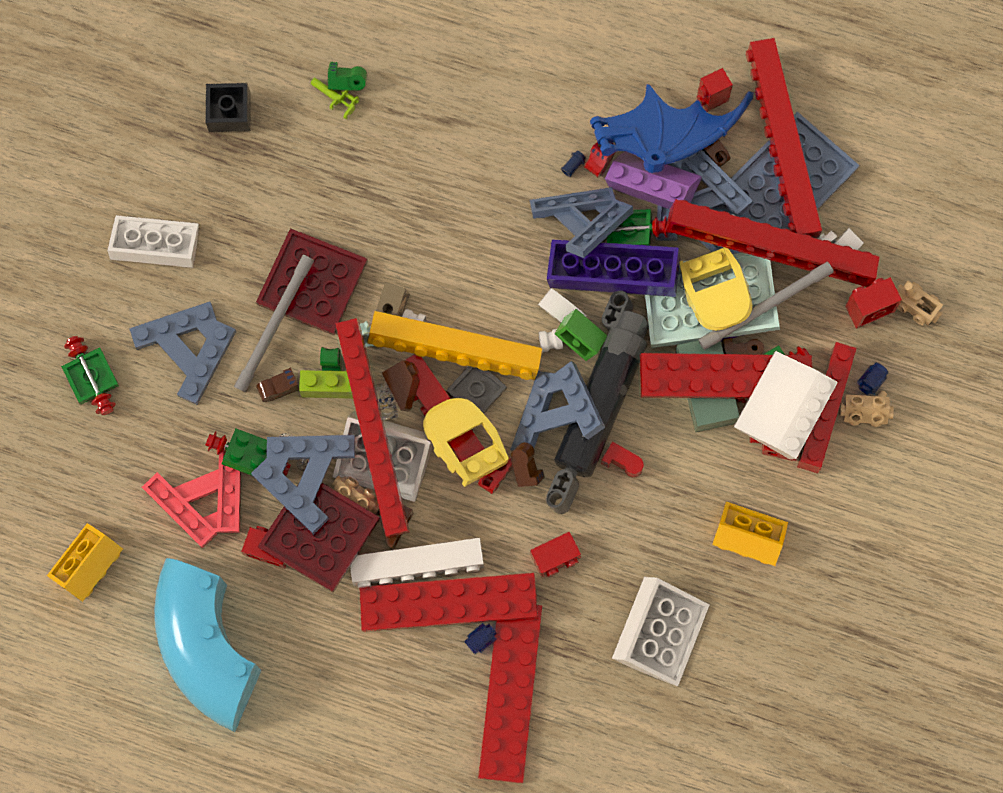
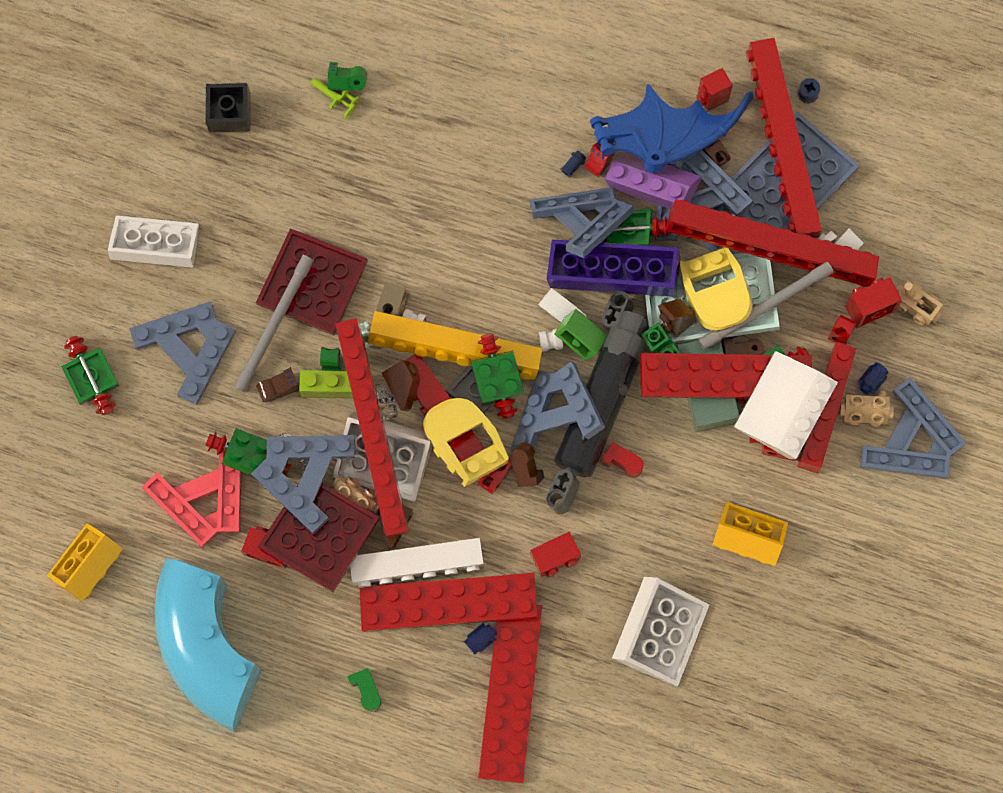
none -> green leg [347,668,381,712]
none -> green plate [471,333,524,419]
none -> green slope [641,322,682,354]
none -> reddish brown slope [658,299,696,337]
none -> dark blue wheel [798,78,820,104]
none -> red leg [827,314,856,345]
none -> sand blue plate [860,377,966,479]

